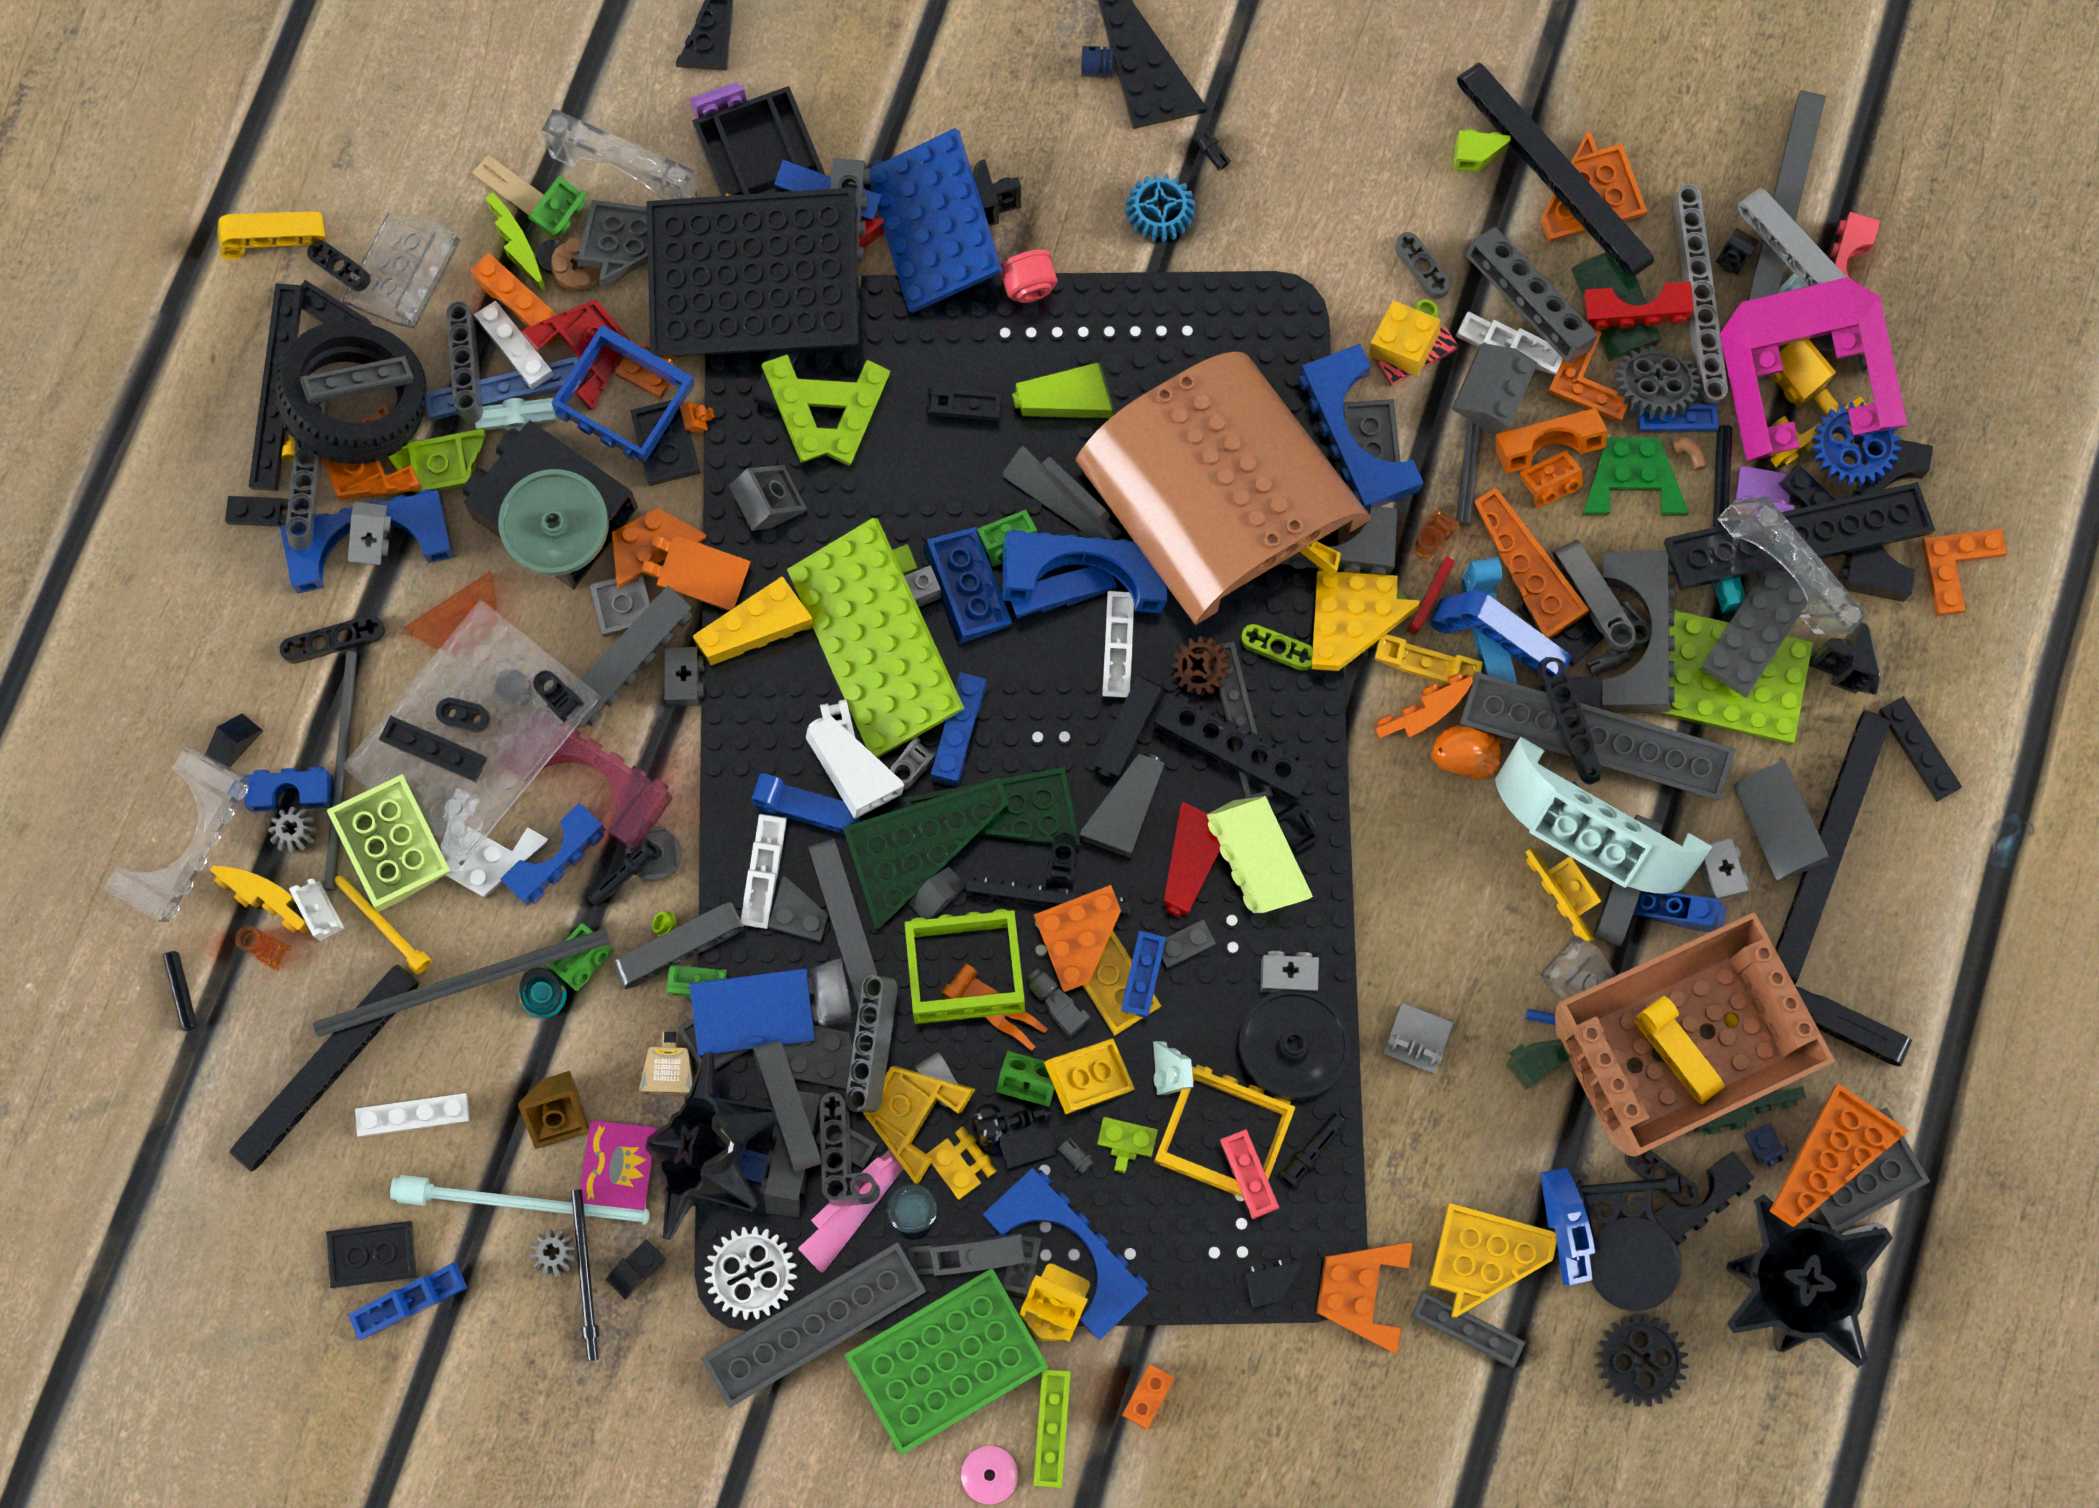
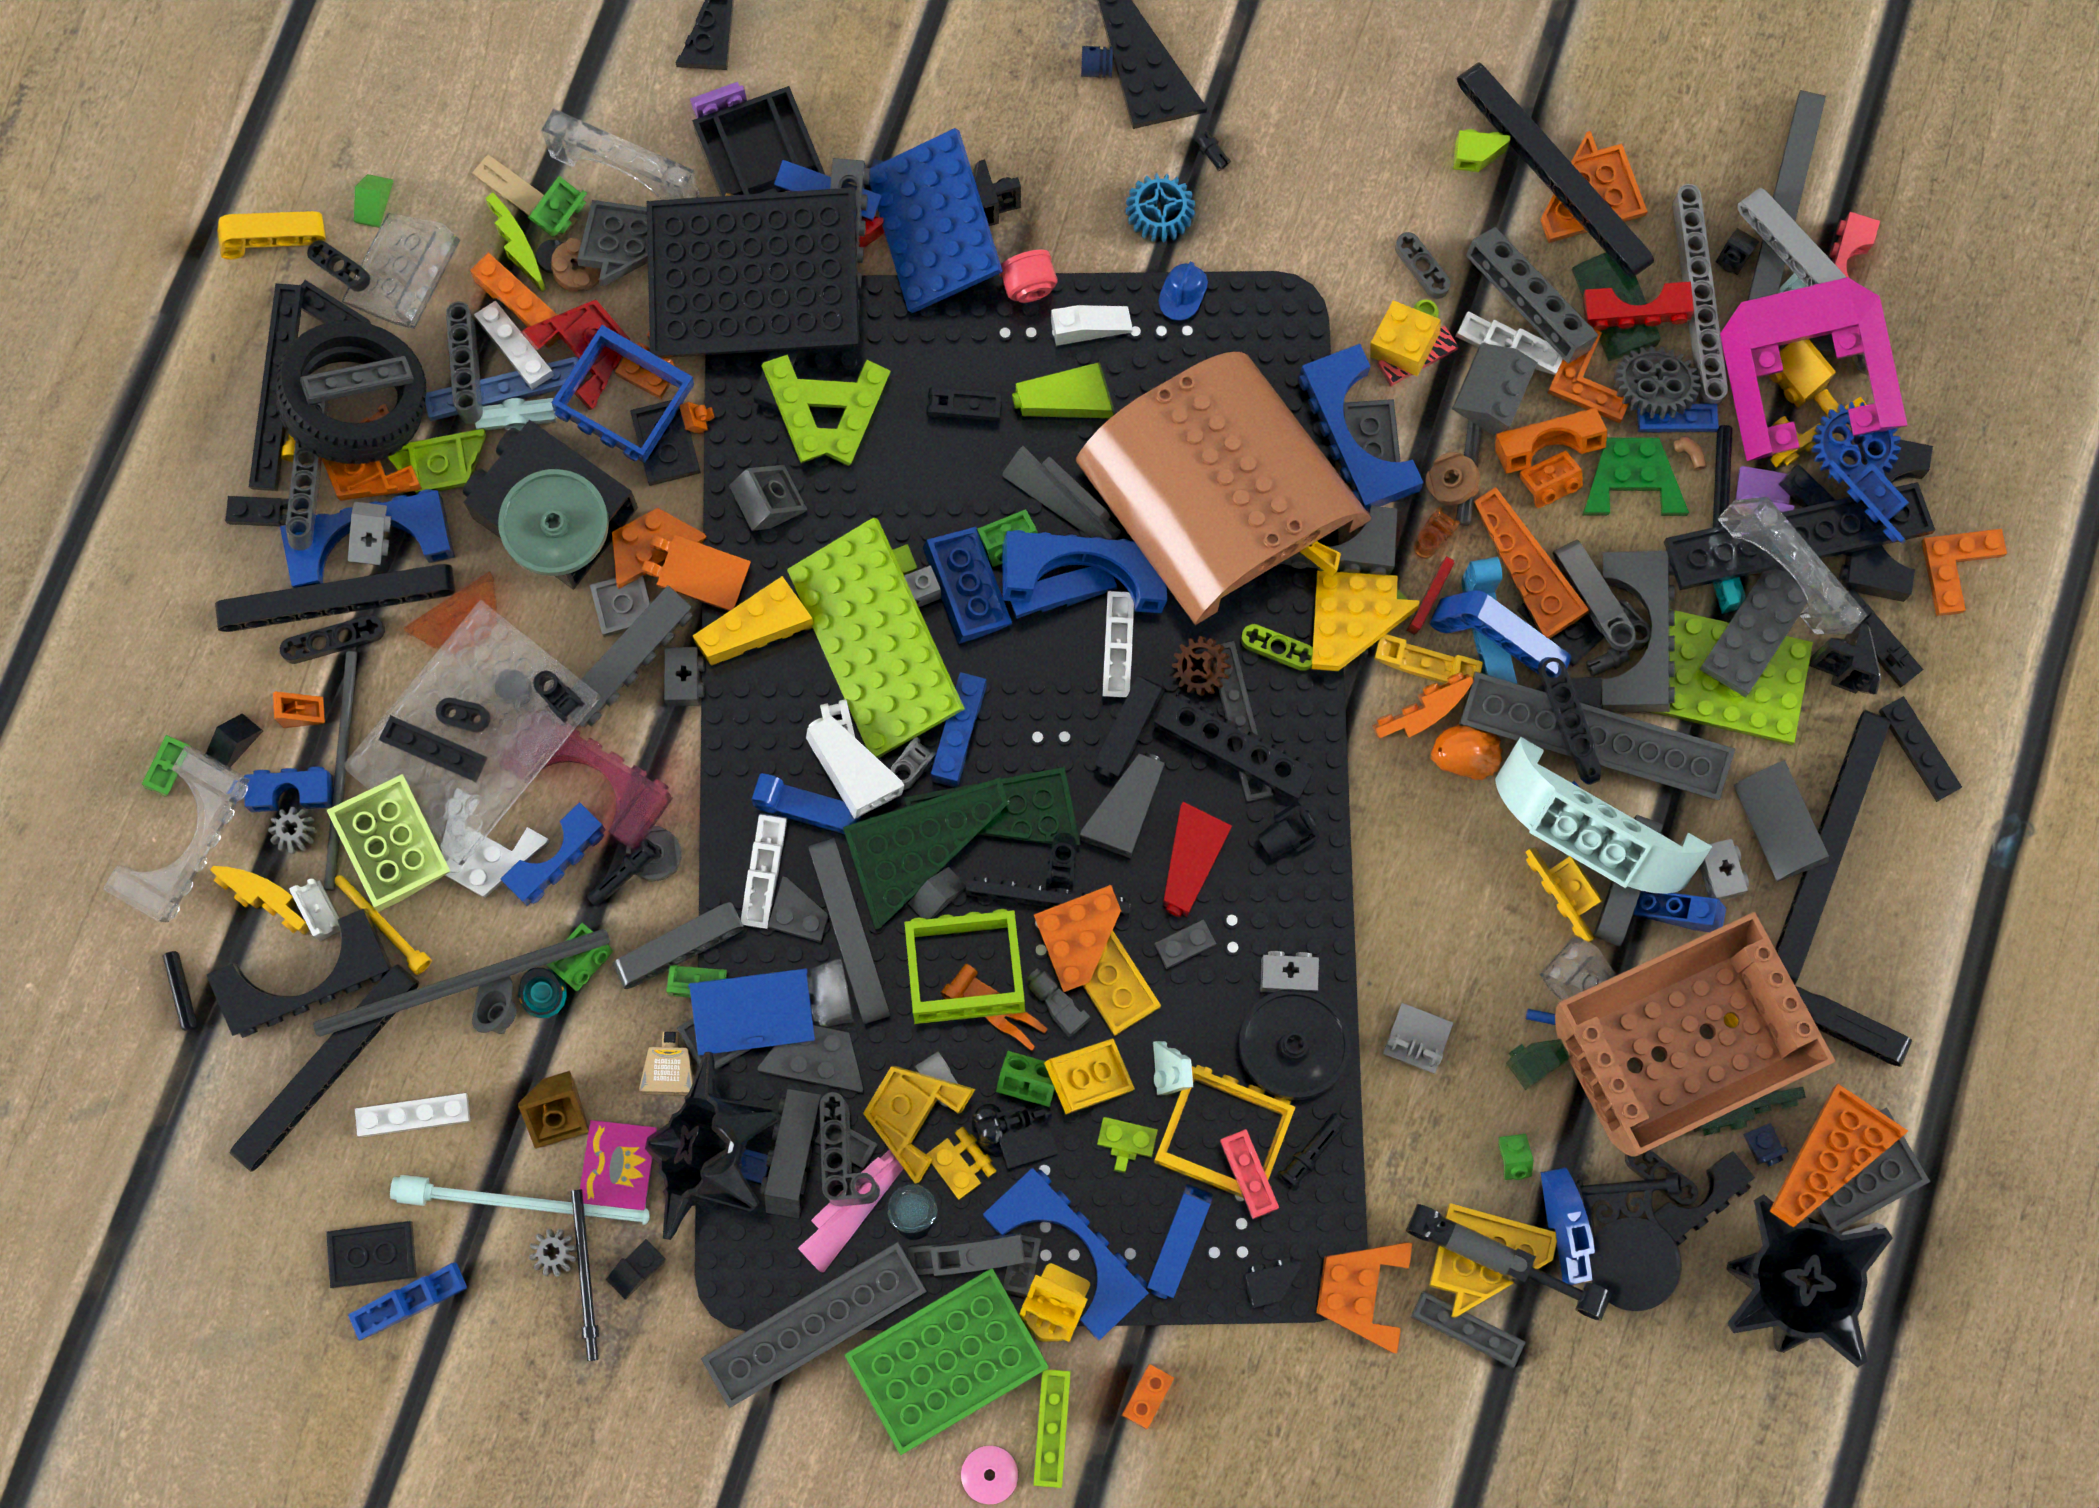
clear orange piece [235,926,292,971] -> none
lime plate [652,911,677,937] -> none
white gear [705,1226,797,1320] -> none
dark grey beam [753,1039,821,1173] -> none
dark grey beam [845,975,898,1113] -> none
dark grey pin [1058,1138,1093,1174] -> none
blue plate [1120,931,1166,1018] -> none
yellowish green slope [1207,796,1313,913] -> none
black gear [1595,1313,1689,1407] -> none
yellow beam [1634,996,1725,1104] -> none
none -> bright green hinge [142,735,192,797]
none -> black arch [206,909,392,1038]
none -> black beam [215,564,456,632]
none -> orange slope [273,691,325,728]
none -> bright green slope [354,174,393,228]
none -> dark grey piece [472,976,517,1034]
none -> white slope [1051,305,1133,346]
none -> blue slope [1147,1184,1213,1299]
none -> blue piece [1159,261,1208,321]
none -> black piece [1406,1204,1612,1321]
none -> medium nougat plate [1426,452,1480,506]
none -> bright green bracket [1498,1134,1534,1180]
none -> blue bracket [1829,459,1909,544]
none -> black hinge [1831,588,1924,688]

